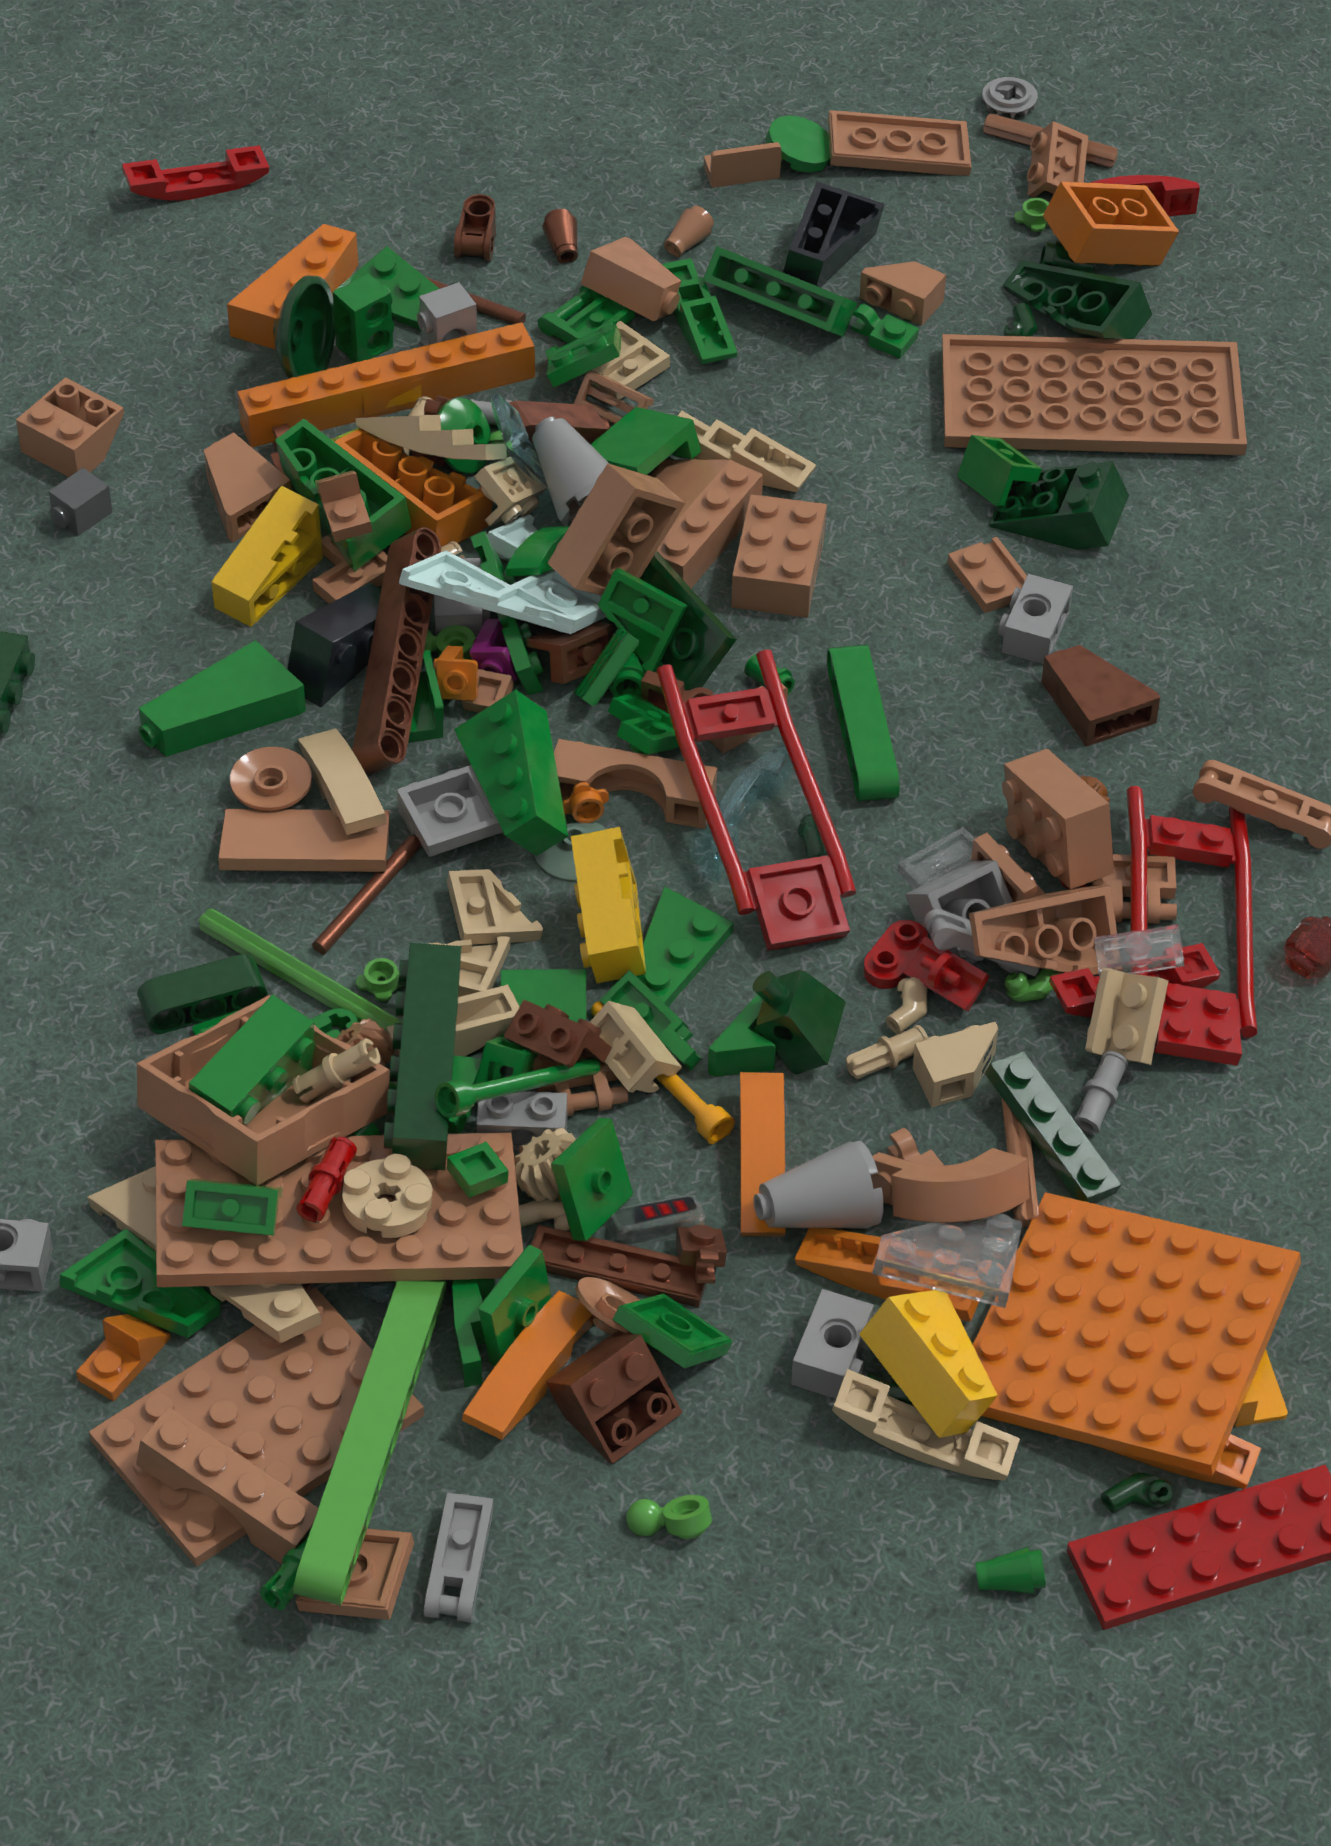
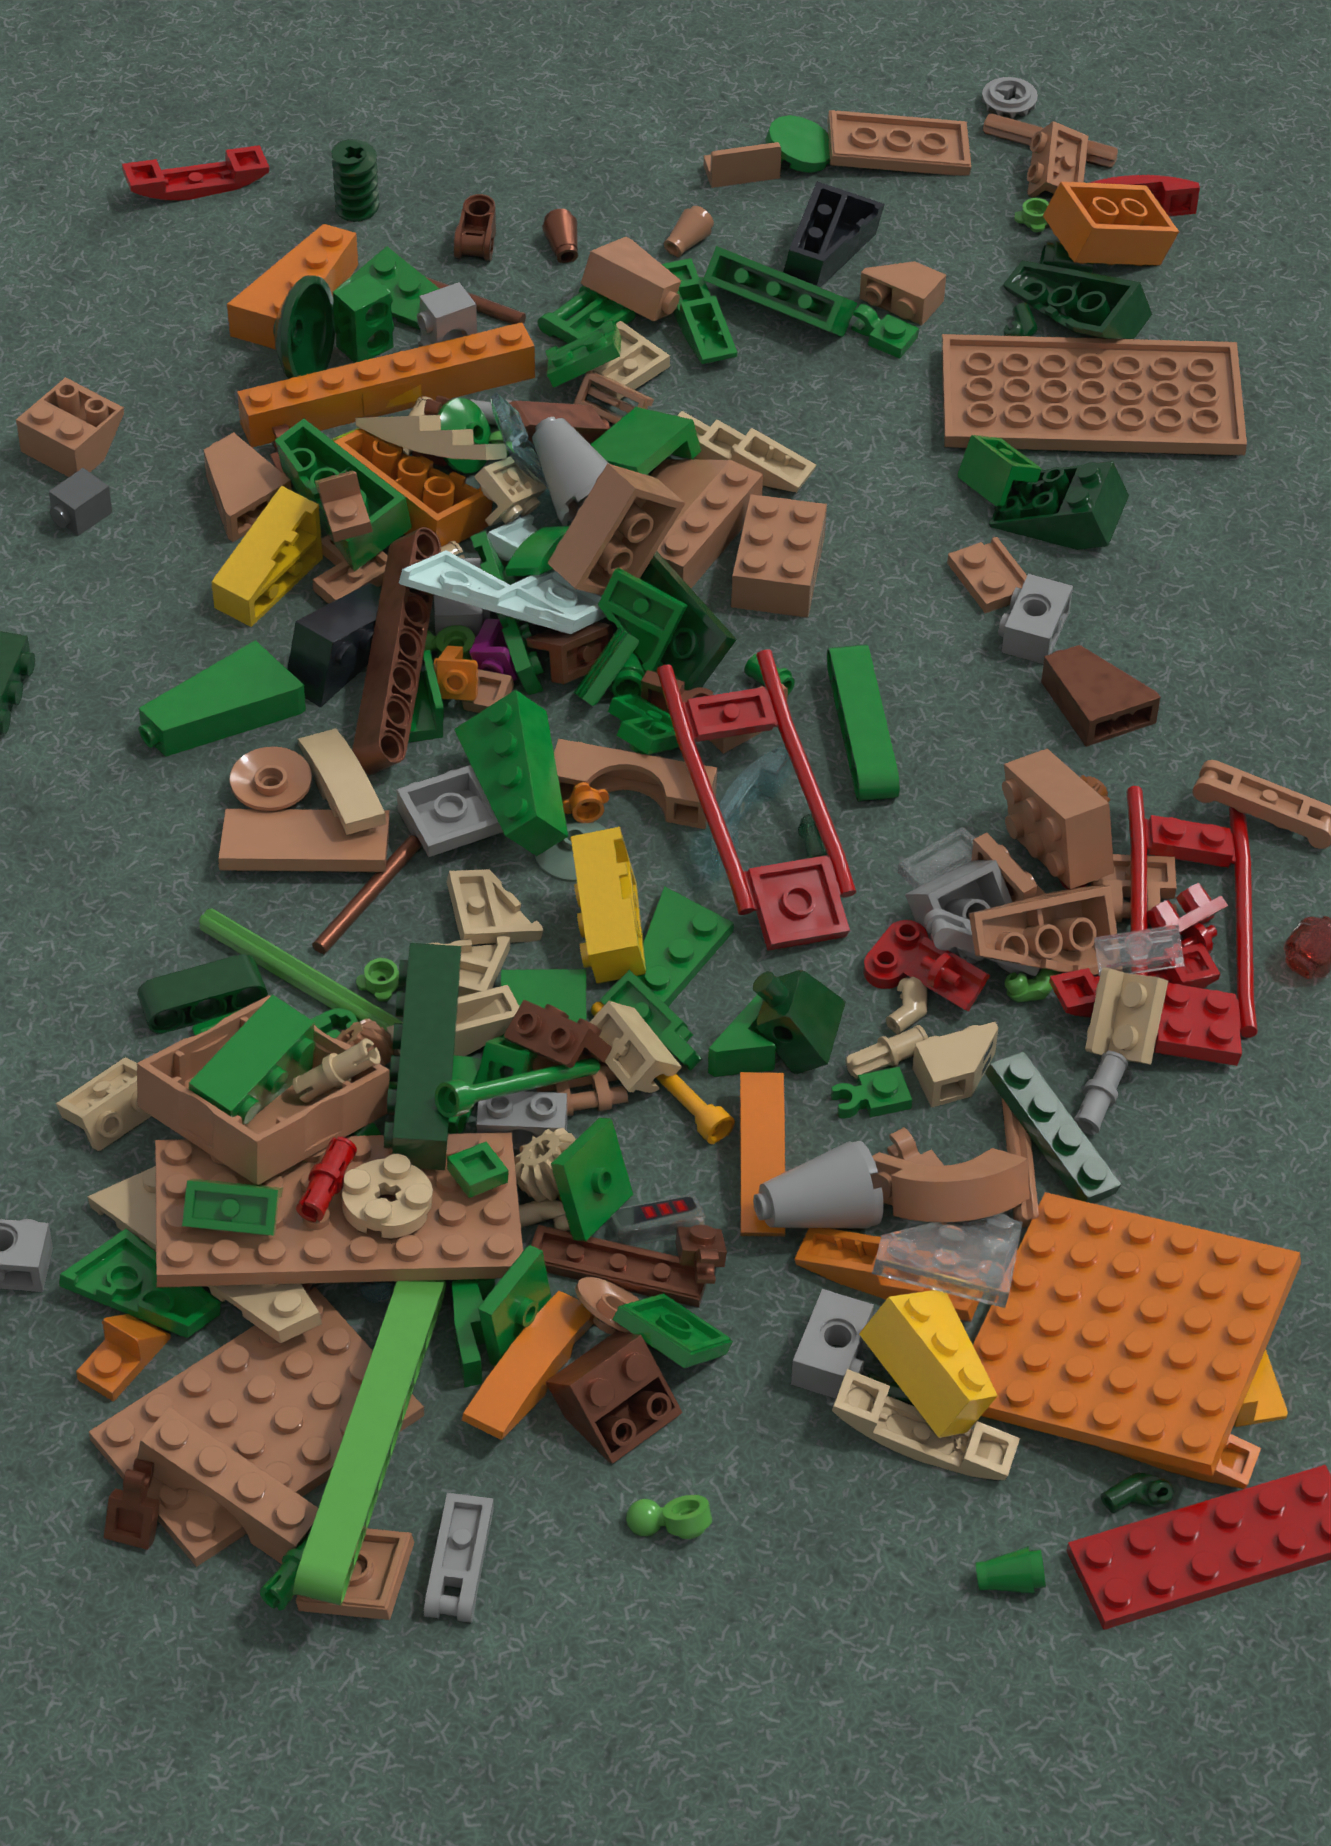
none -> tan bracket [56,1057,151,1151]
none -> copper plate [104,1458,160,1550]
none -> dark green piece [331,139,380,222]
none -> green plate [831,1067,912,1119]
none -> red hips [1147,883,1228,954]

